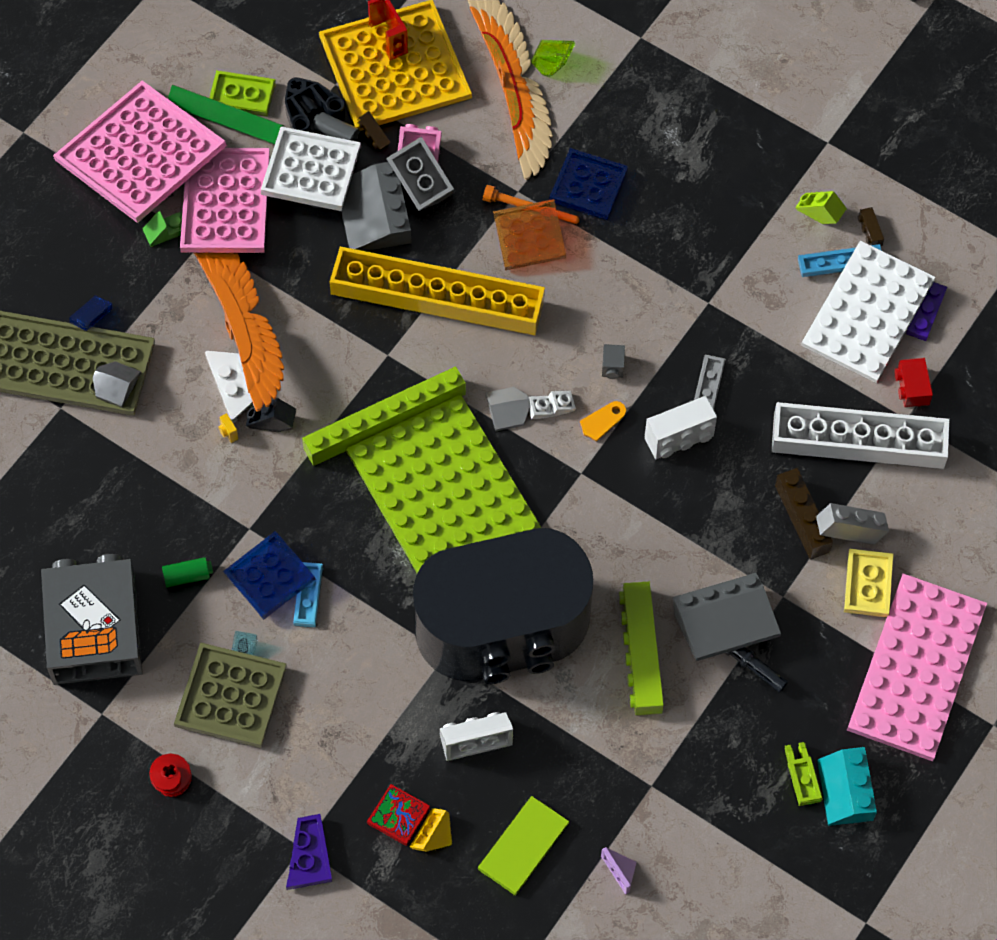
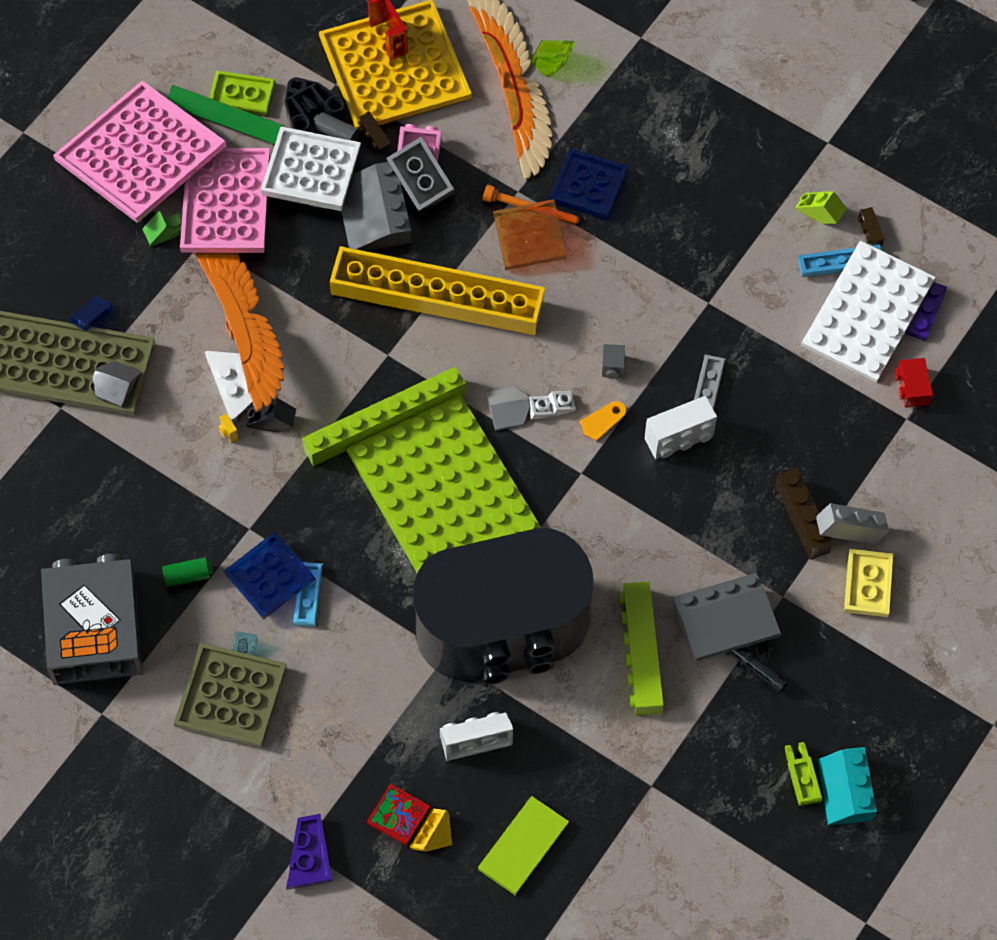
red piece [149,753,192,797] -> none
lavender slope [601,847,637,895] -> none
white brick [772,402,949,469] -> none
bright pink plate [847,574,987,761] -> none

